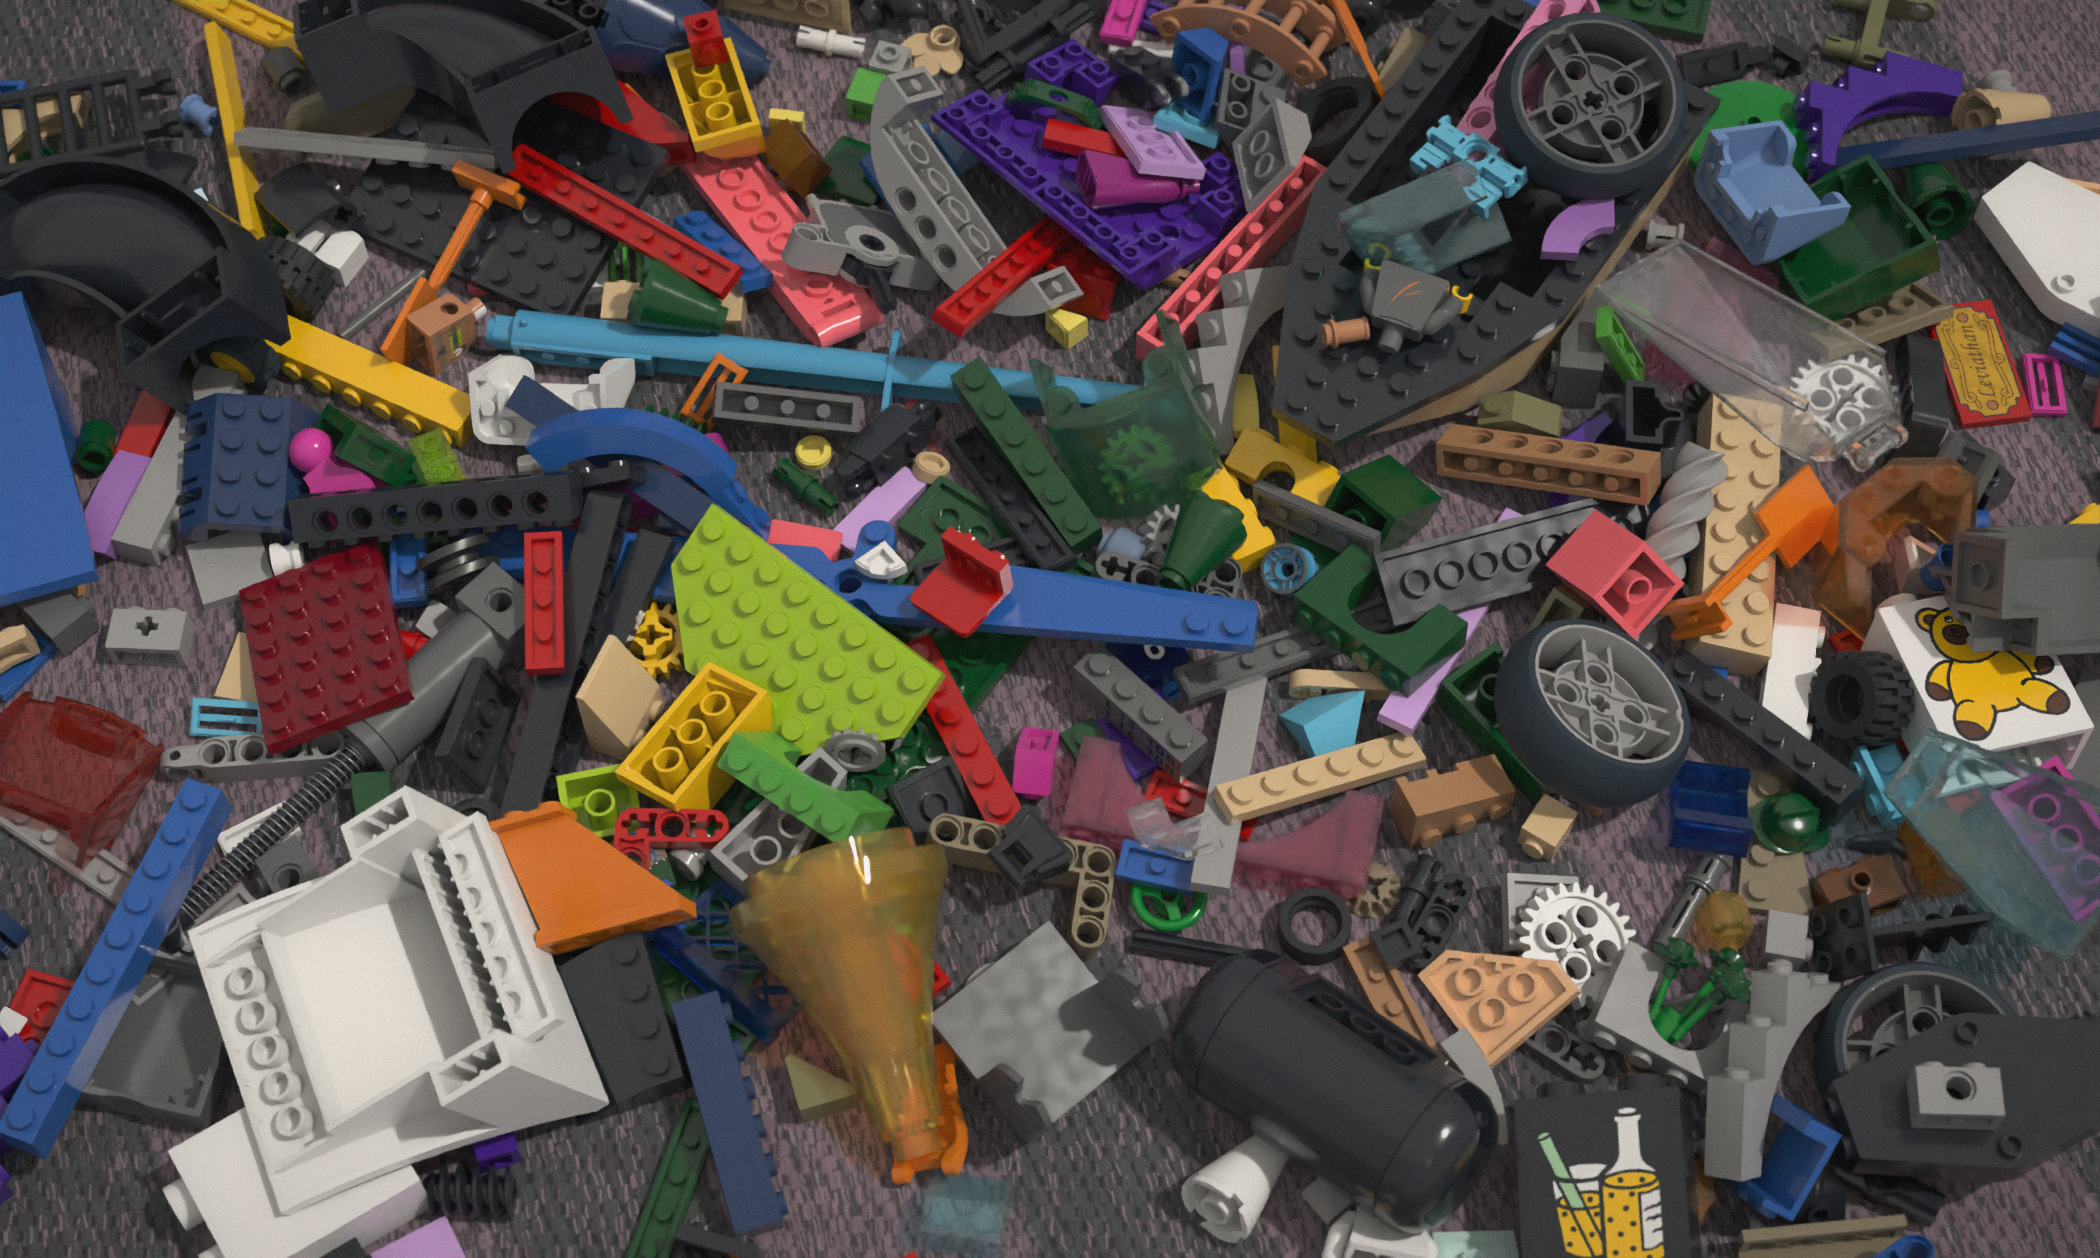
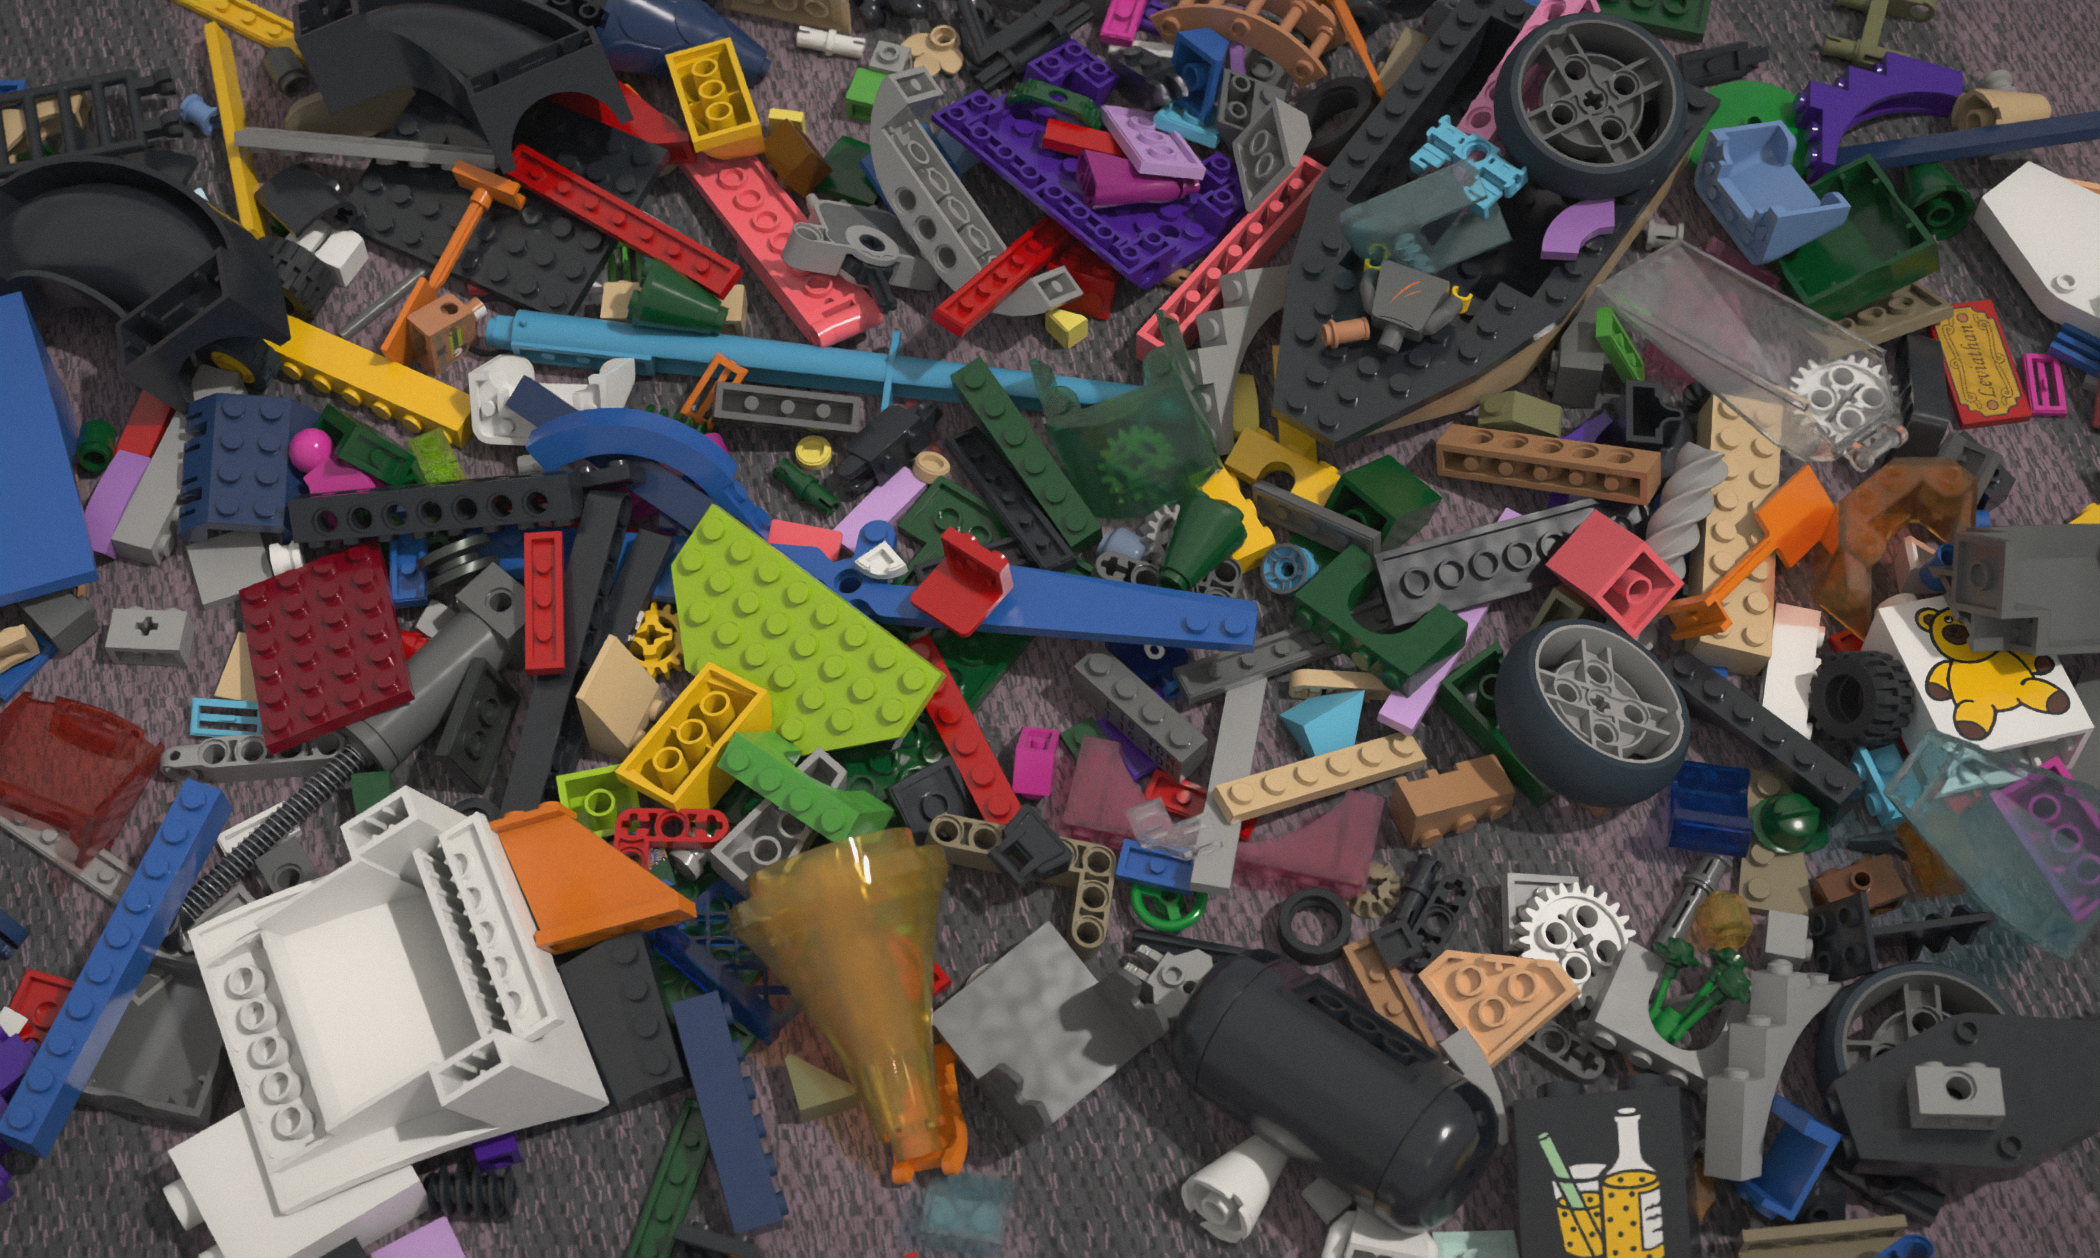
blue plate [673,210,773,294] -> none
red brick [683,9,729,69] -> none
light grey gear [824,727,886,772] -> none
tan brick [1517,793,1578,862] -> none
black tile [1771,35,1809,80] -> none
none -> light grey hinge [1123,944,1213,1033]

